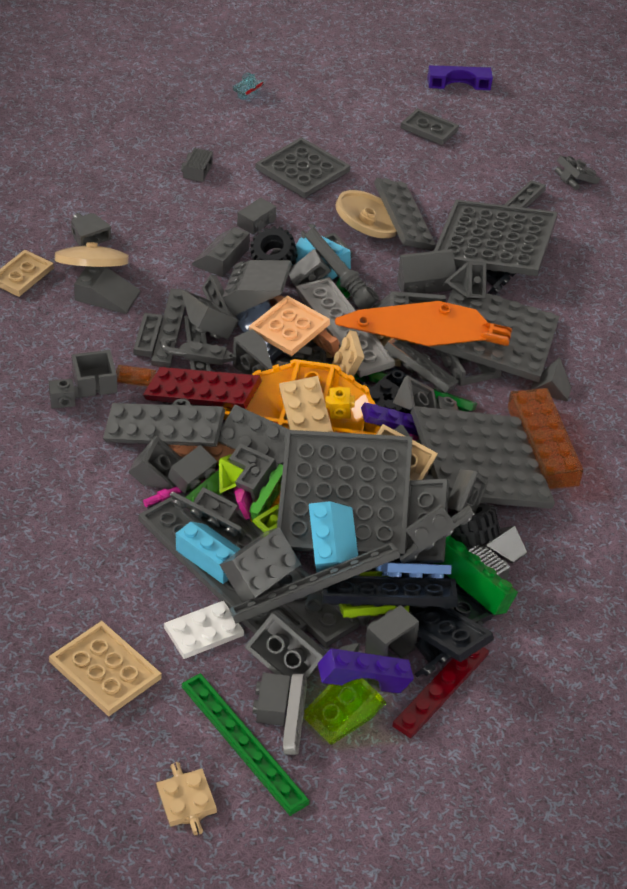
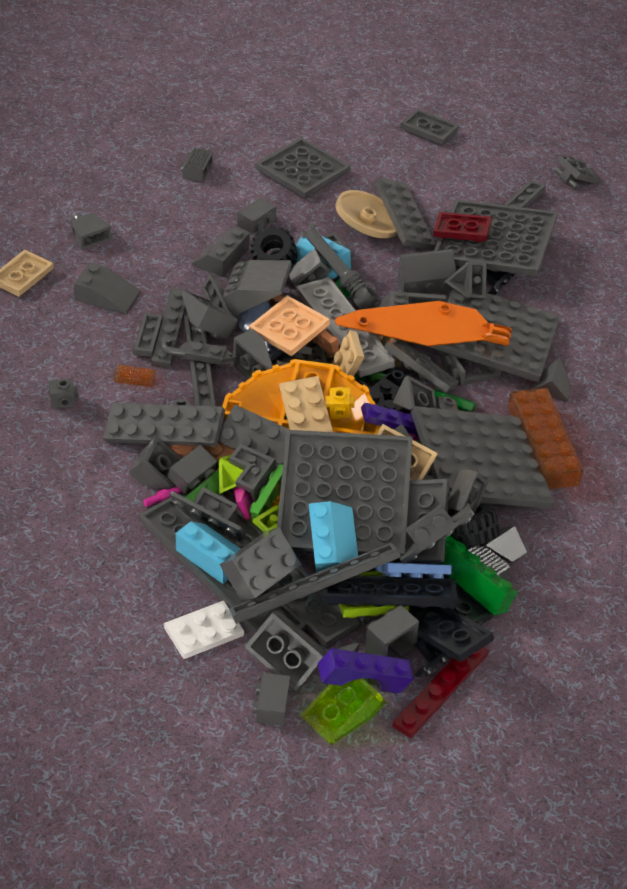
tan plate [49,621,161,716] -> none
tan dish [55,242,129,267] -> none
dark grey piece [71,350,117,398] -> none
dark red plate [143,367,262,409] -> none
tan plate [156,762,217,835] -> none
green tile [181,673,310,816] -> none
clear light blue hips [233,72,264,100] -> none
light grey beam [283,674,307,755] -> none
dark purple arch [427,65,493,90] -> none
none -> dark red plate [433,212,492,242]

